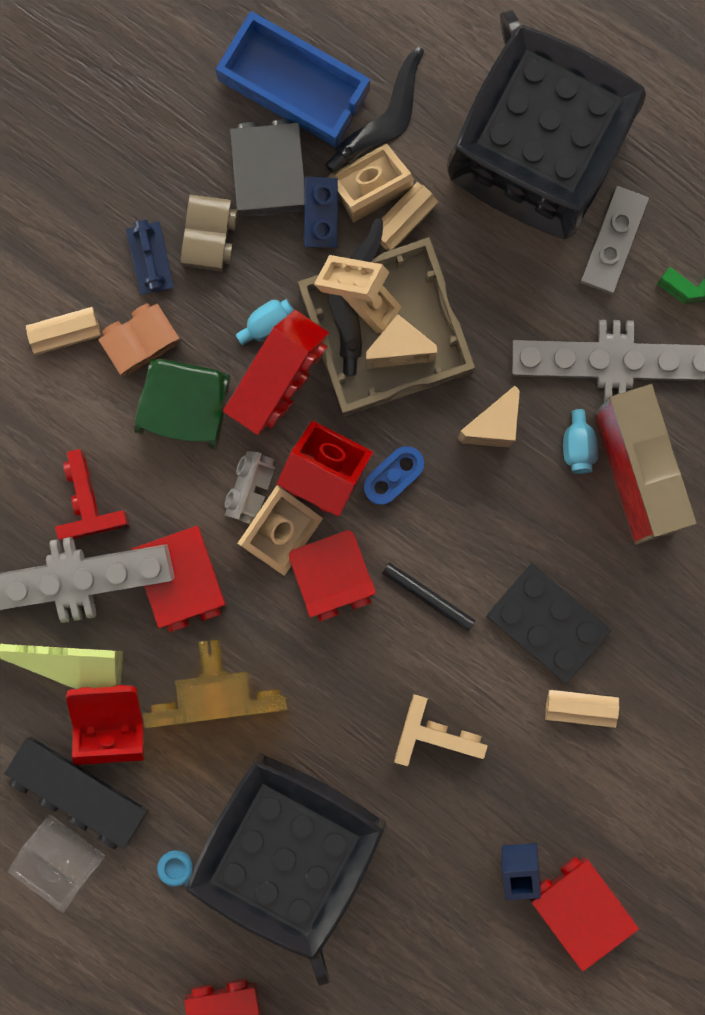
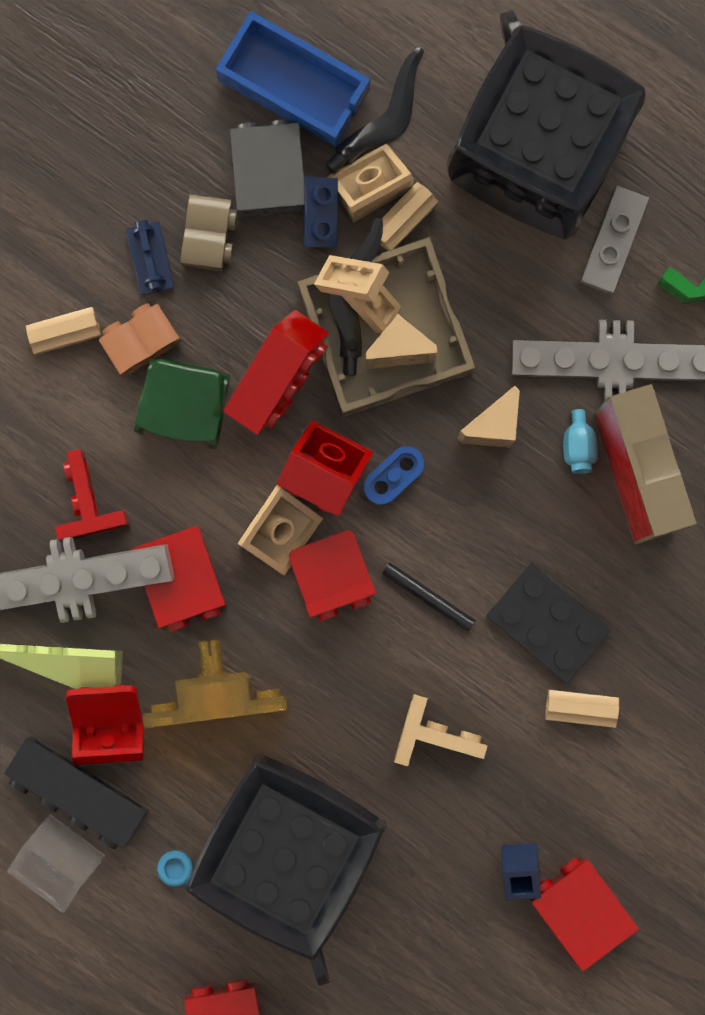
light grey hinge [224,451,276,524] -> none
medium azure plant [236,299,294,346] -> none

